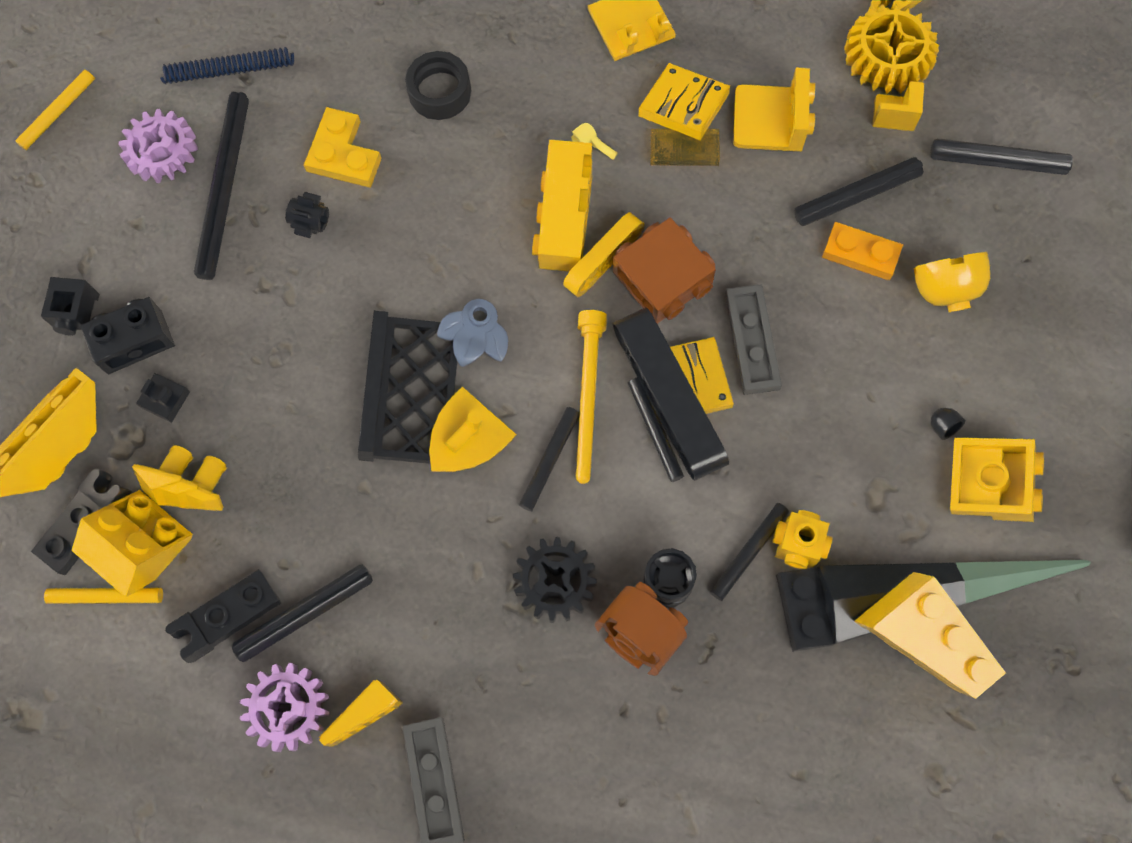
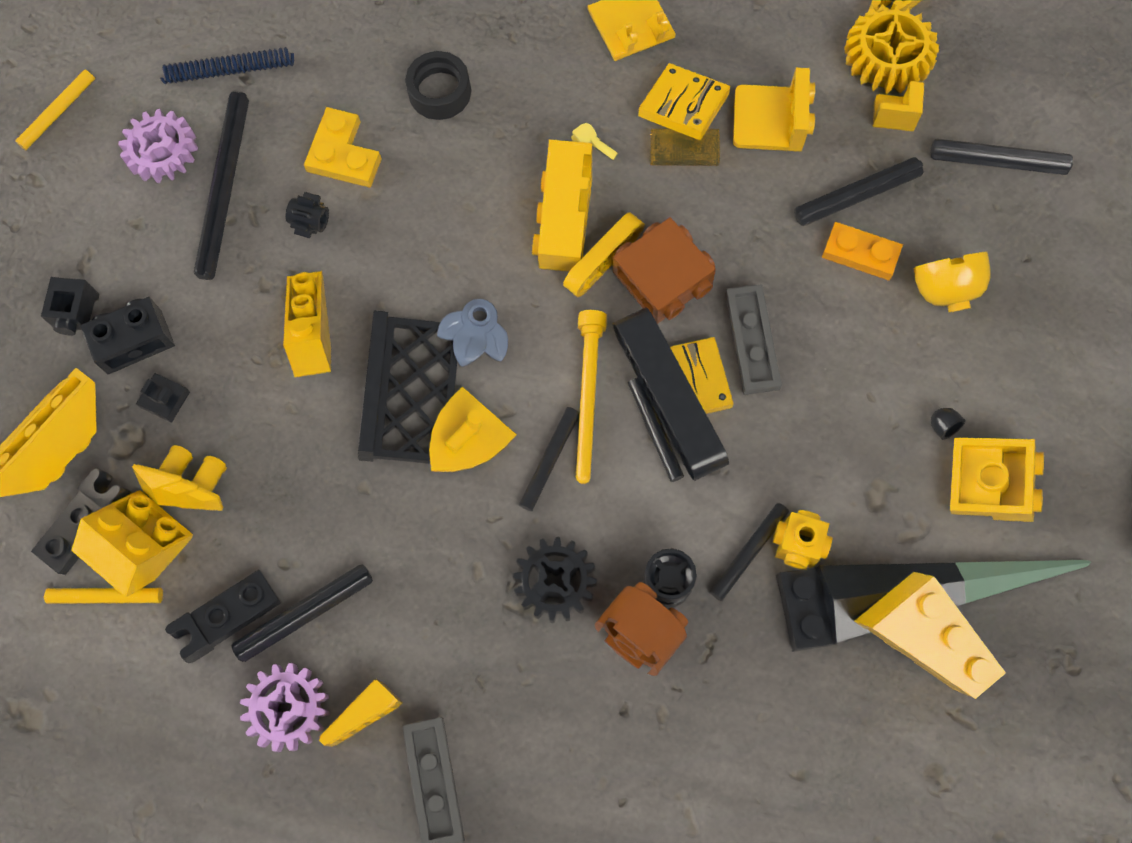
none -> yellow slope [283,271,331,377]

